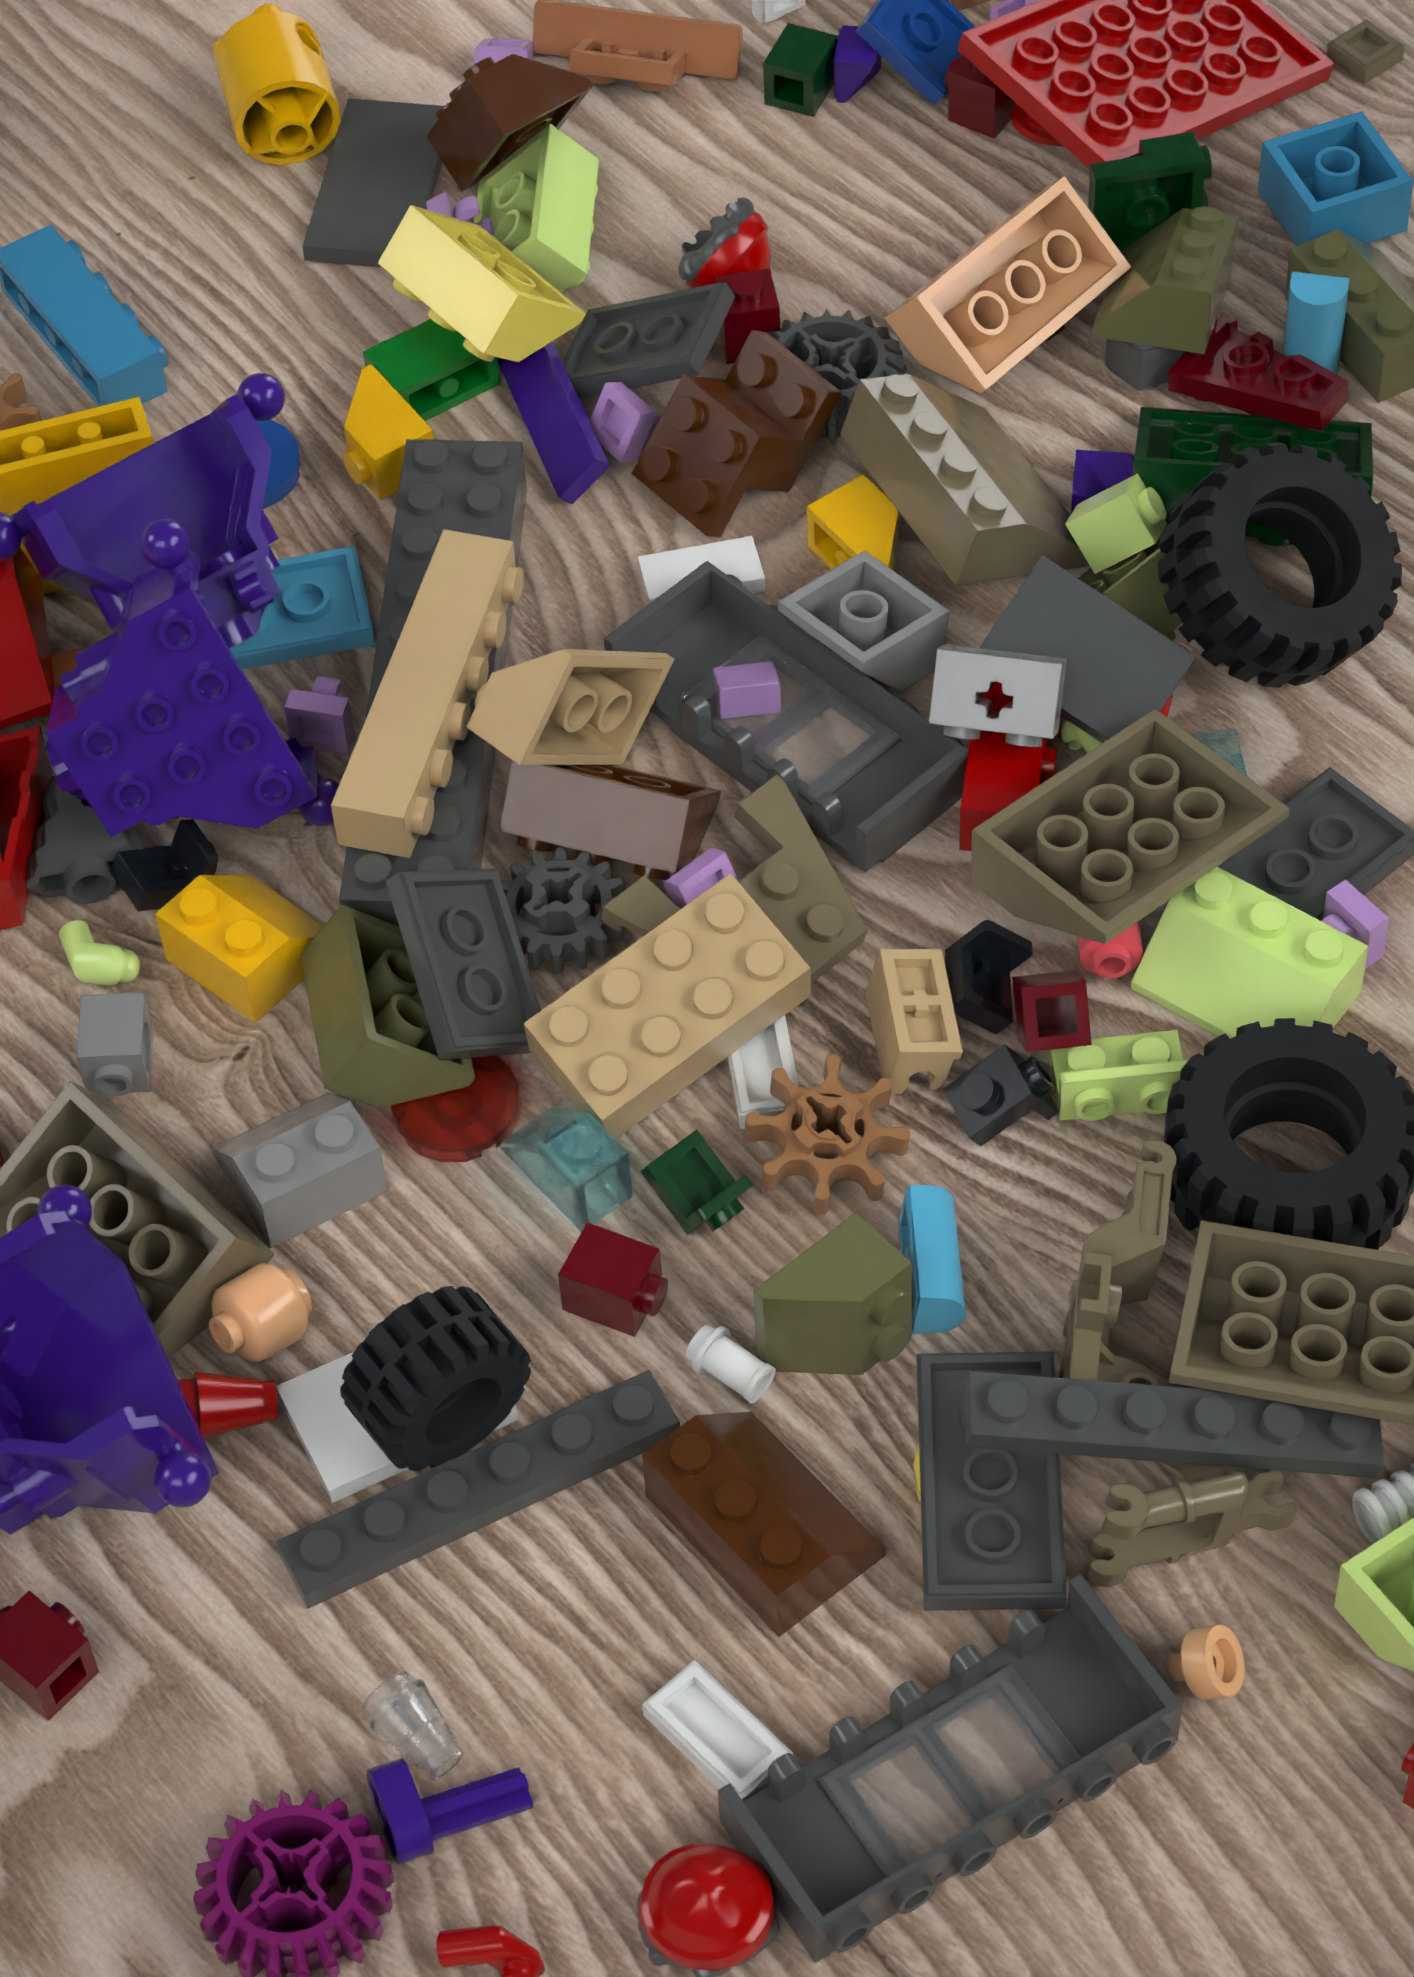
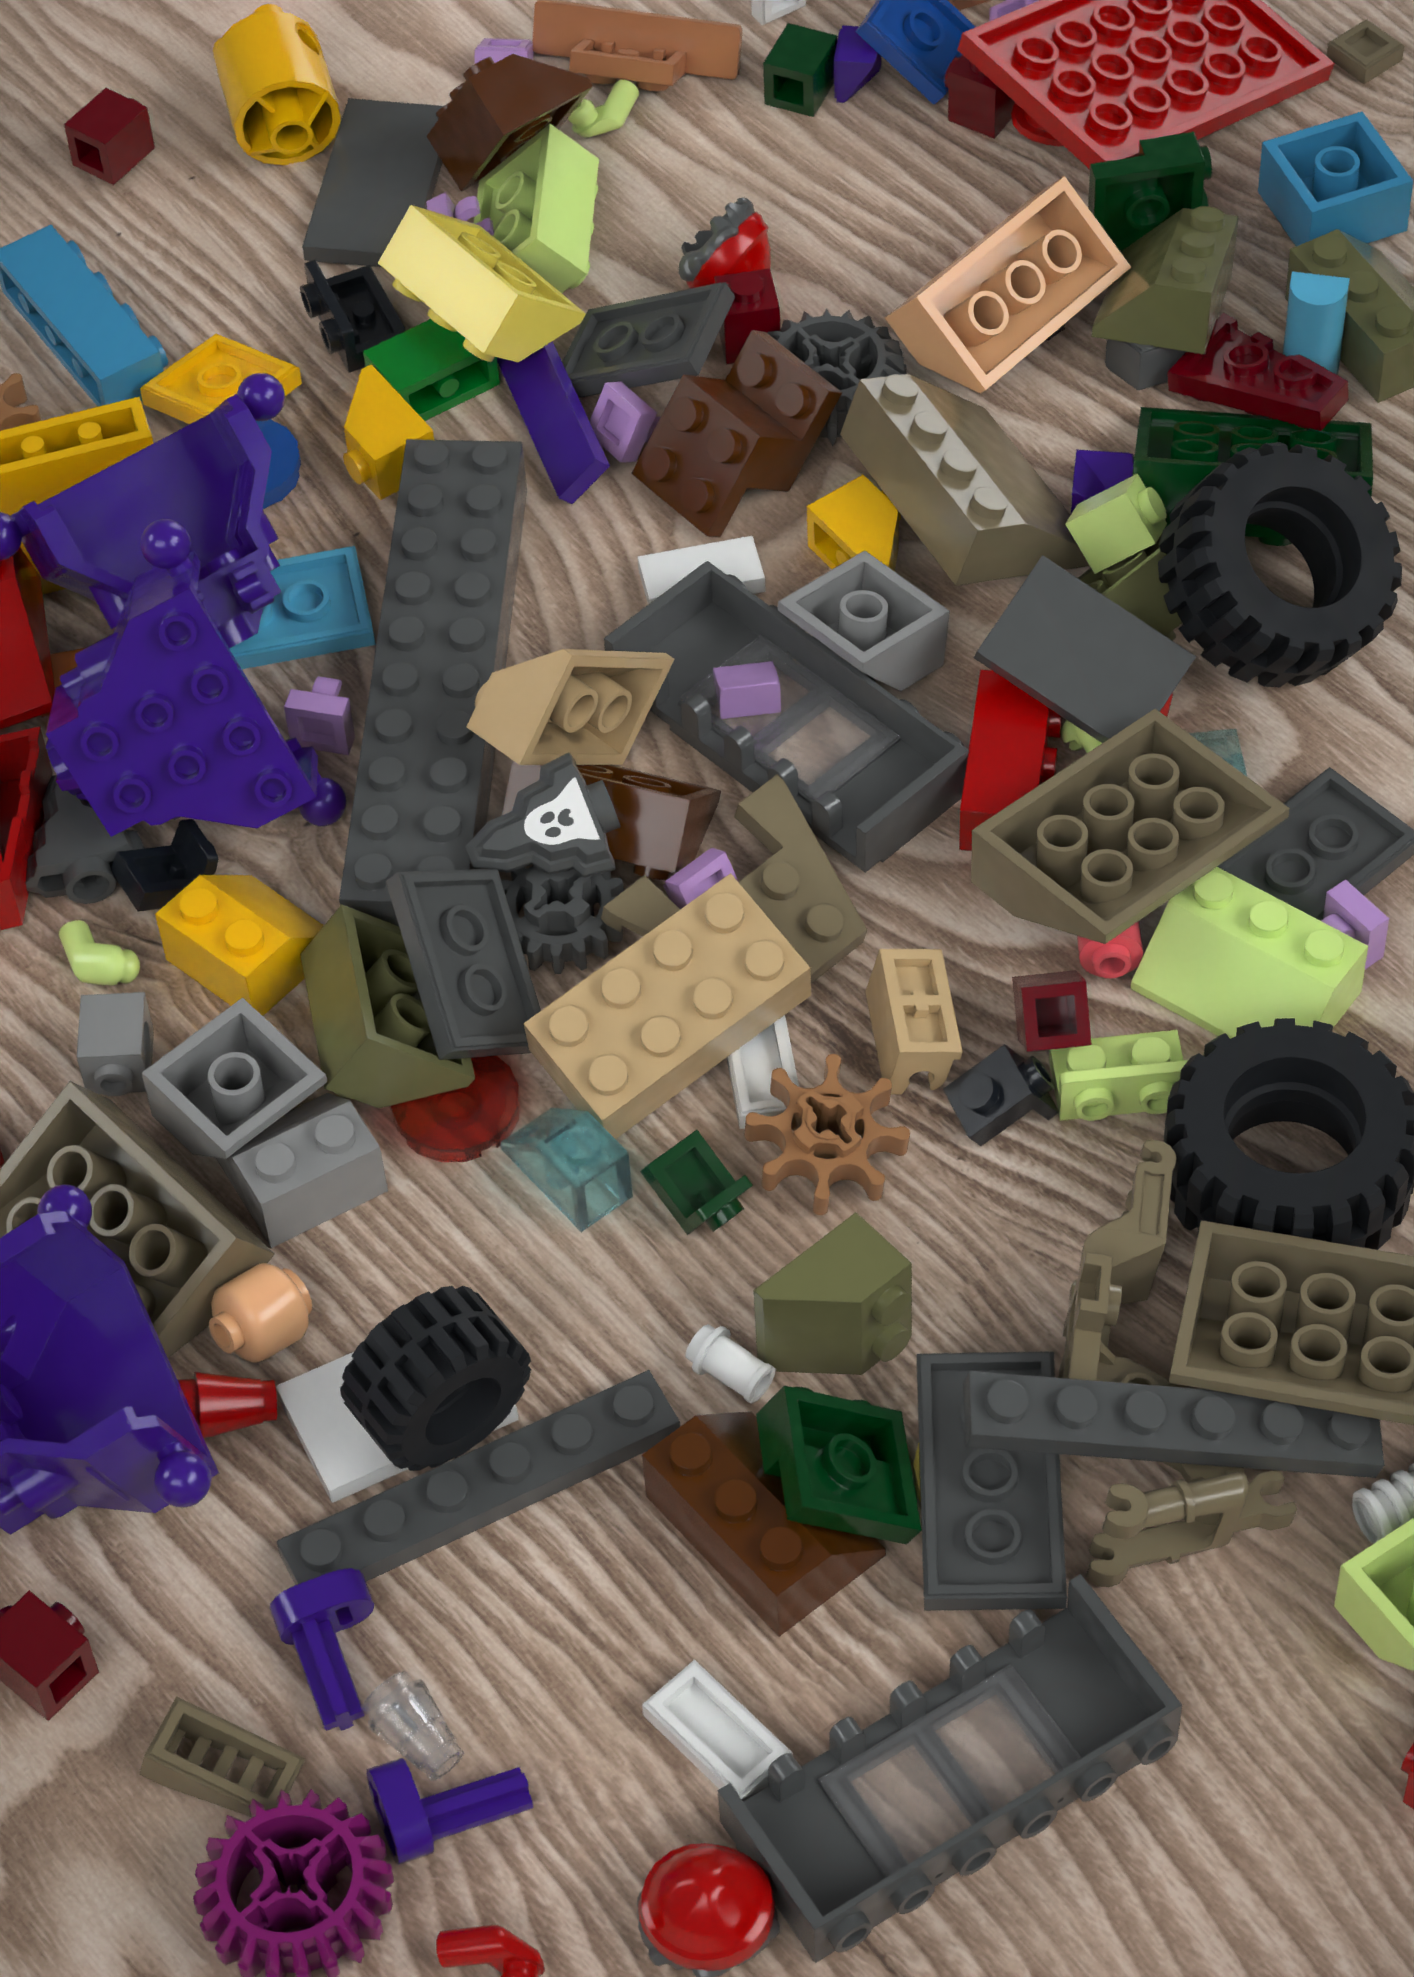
tan brick [331,529,524,858] -> none
dark red brick [558,1222,668,1337] -> none
medium azure brick [898,1185,966,1334] -> none
light grey brick [929,644,1067,747] -> none
black bracket [945,920,1033,1034] -> none
light nougat tile [1169,1624,1245,1700] -> none
none -> dark red brick [64,88,155,185]
none -> yellow tile [140,334,302,424]
none -> dark tan slope [140,1696,305,1817]
none -> light grey slope [142,998,327,1159]
none -> dark purple piece [270,1568,374,1731]
none -> black bracket [300,259,406,373]
none -> dark grey rock [465,752,620,878]
none -> yellowish green arm [568,80,639,138]
none -> dark green plate [756,1385,922,1545]

